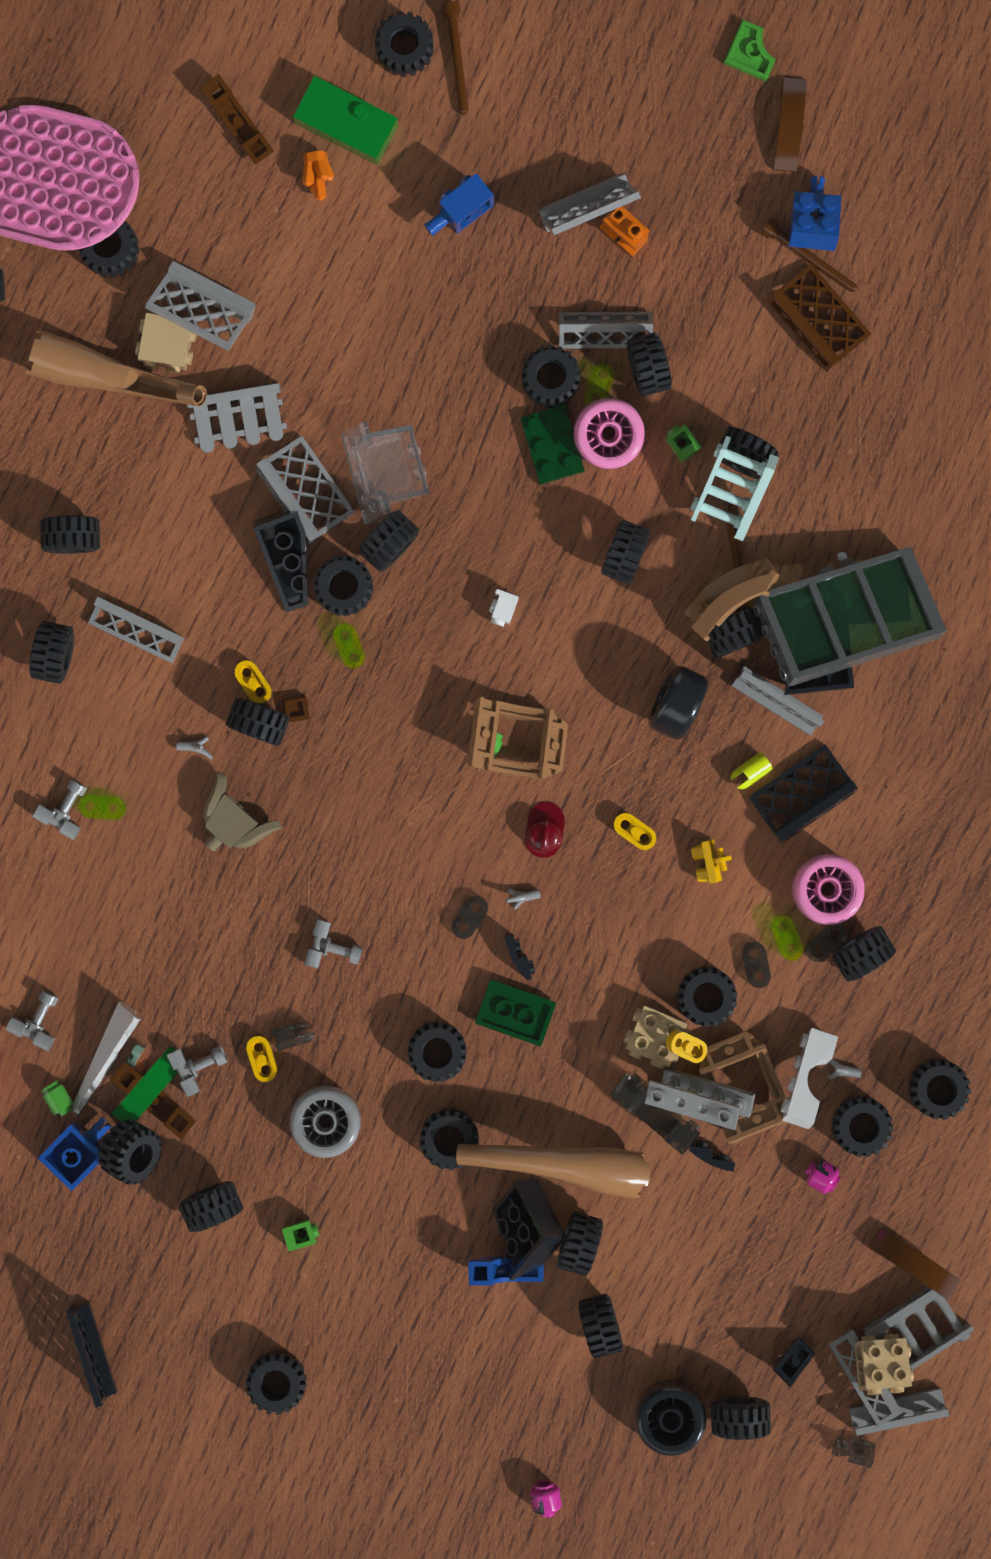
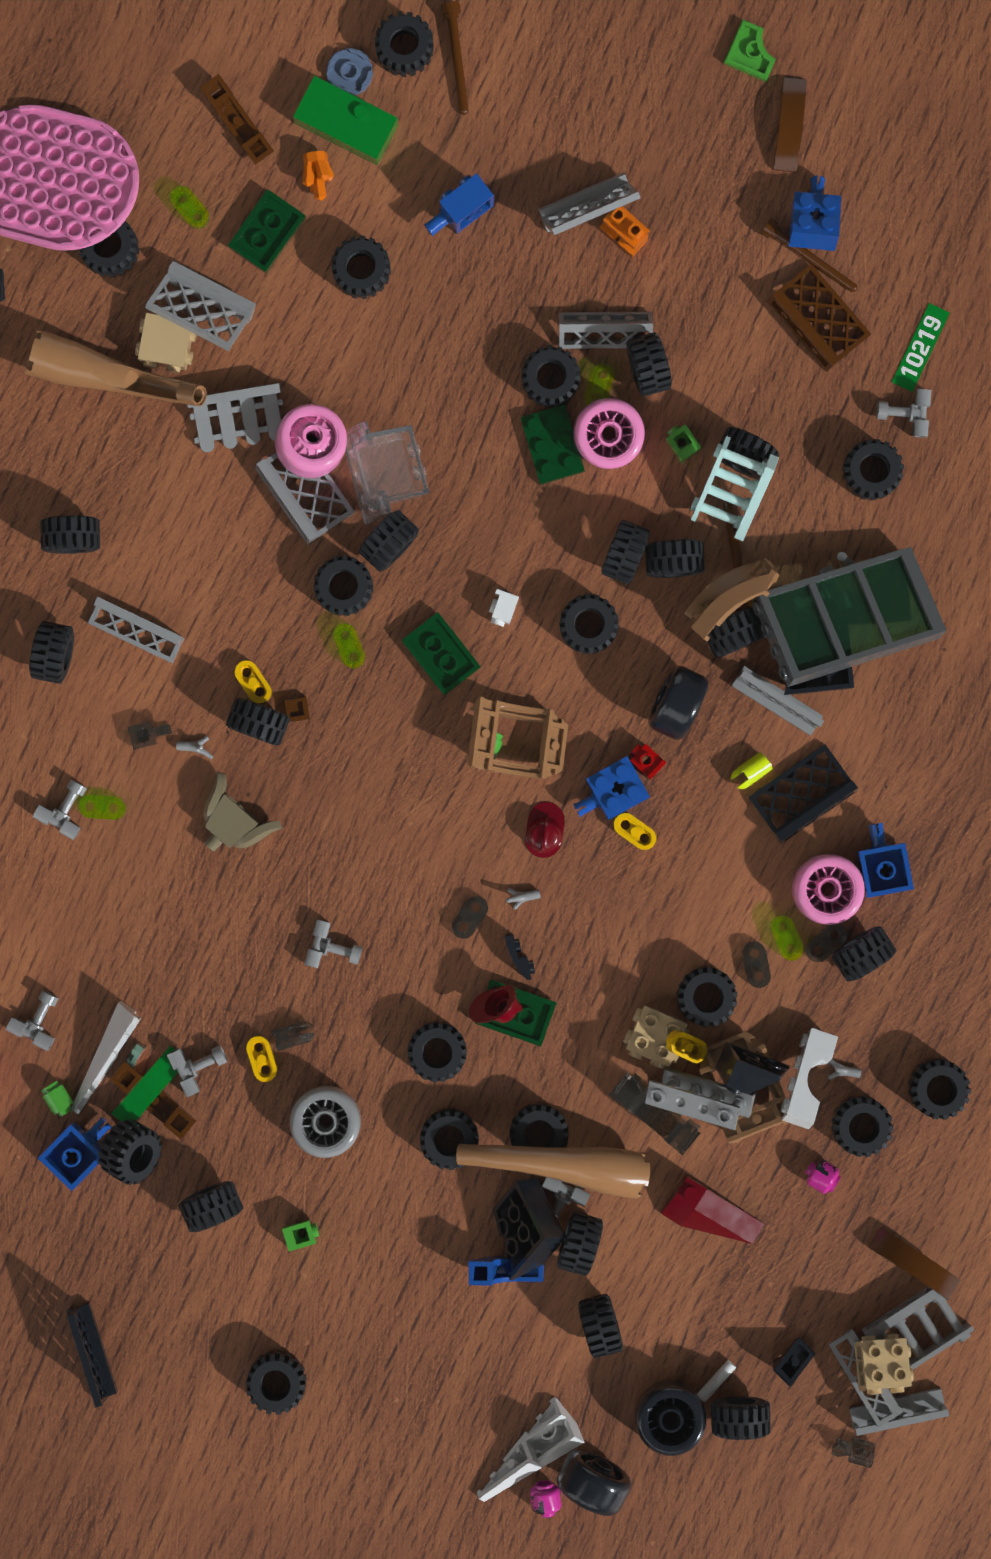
black wedge [253,511,308,613] -> none
black slope [688,1141,735,1172] -> none
yellow hips [691,839,732,884] -> none
none -> clear smoke plate [128,721,172,750]
none -> clear neon green plate [170,186,209,229]
none -> dark green plate [228,189,306,274]
none -> bright pink wheel [275,404,347,478]
none -> sand blue tile [326,48,373,95]
none -> black tyre [331,235,391,299]
none -> dark green plate [401,612,481,696]
none -> dark red piece [469,985,522,1023]
none -> white wedge [477,1397,585,1502]
none -> black tyre [510,1103,569,1148]
none -> light grey bar [542,1177,591,1218]
none -> black wheel [557,1449,631,1516]
none -> black tyre [559,594,619,654]
none -> blue brick [573,756,650,820]
none -> red brick [630,744,667,780]
none -> black tyre [645,539,705,578]
none -> dark red wedge [661,1173,765,1244]
none -> white piece [697,1360,736,1402]
none -> black wedge [715,1042,790,1095]
none -> black tyre [842,439,904,501]
none -> blue brick [855,823,914,898]
none -> light grey bar [876,389,932,438]
none -> green sticker [892,303,950,392]

